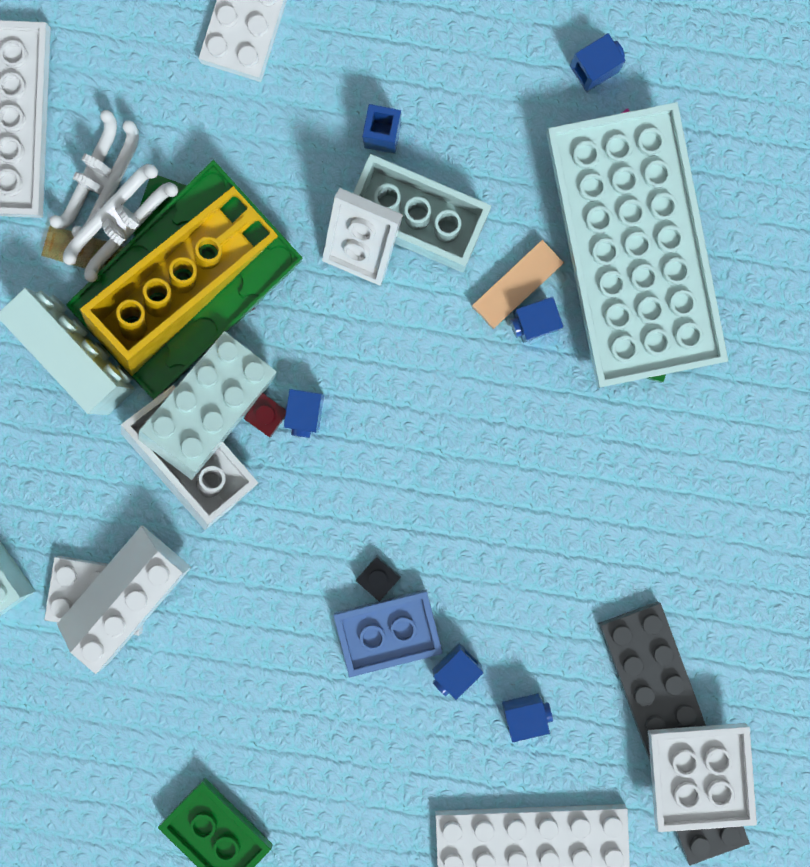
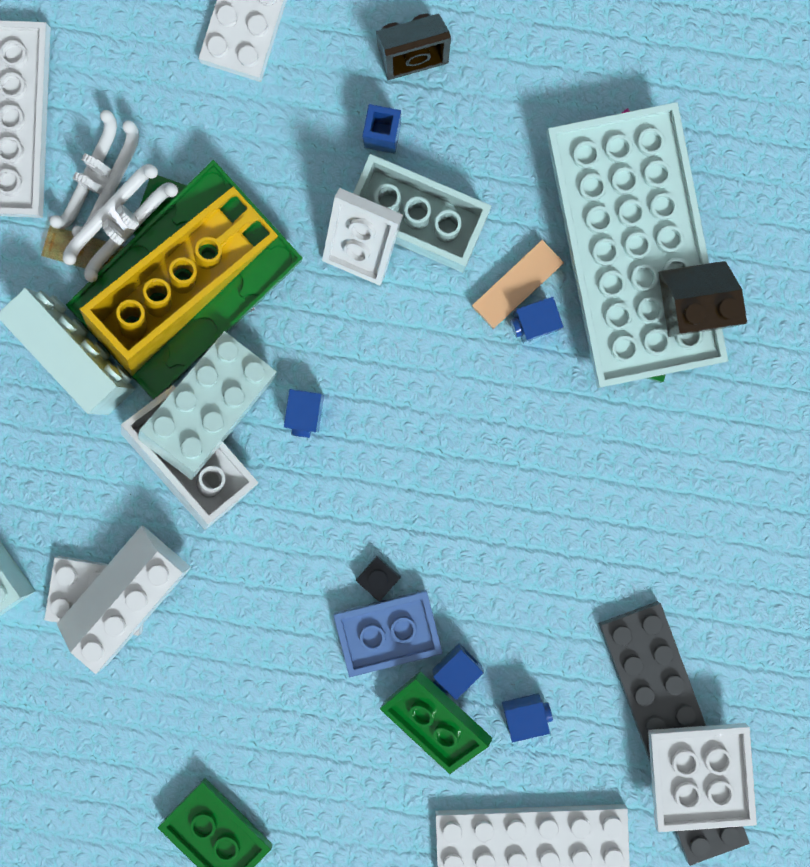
dark red plate [244,393,286,437] -> none
blue brick [570,33,626,93] -> none
none -> slope [376,14,451,80]
none -> green plate [380,671,493,774]
none -> dark brown slope [658,261,747,337]

